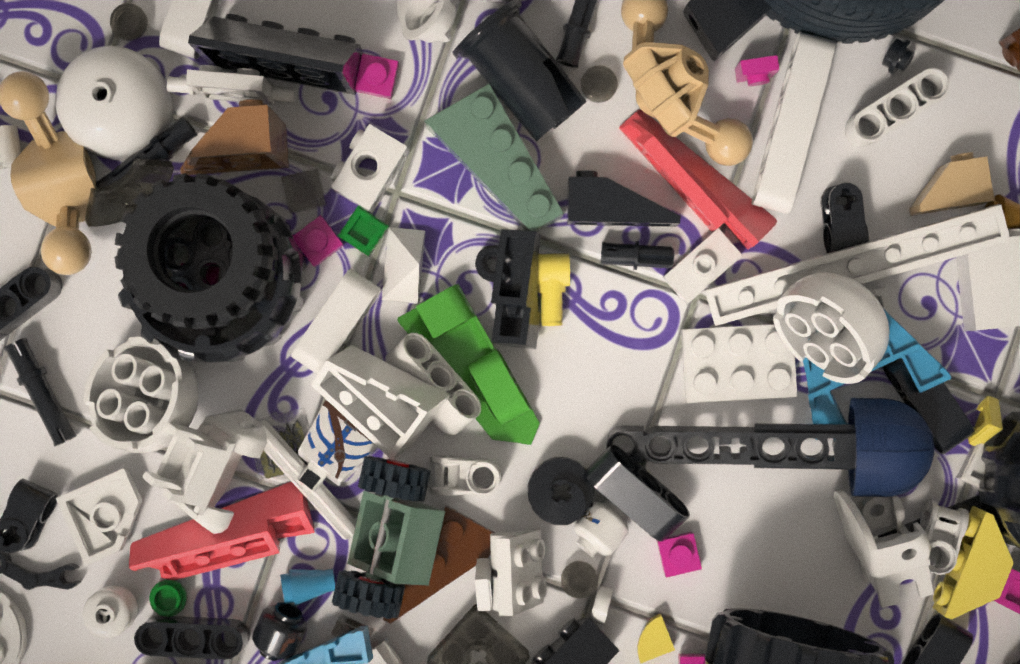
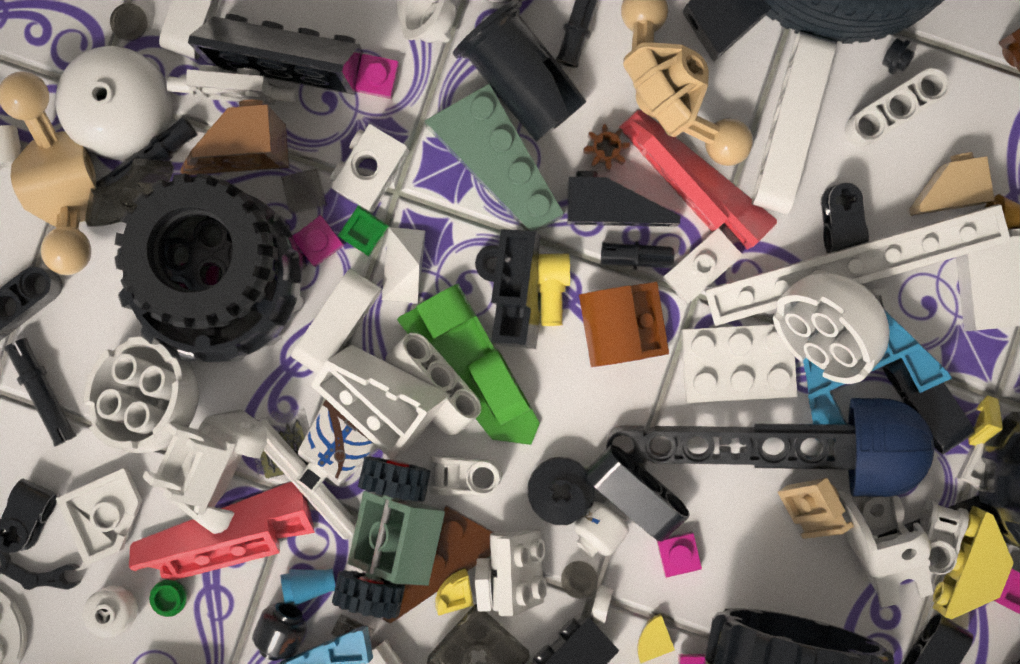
black beam [134,616,250,660] -> none
clear smoke plate [581,65,618,103] -> none
dark pink plate [735,55,780,86] -> none
none -> light yellow tile [435,569,474,616]
none -> dark orange brick [579,282,669,367]
none -> reddish brown gear [583,124,630,172]
none -> tan plate [778,478,854,539]

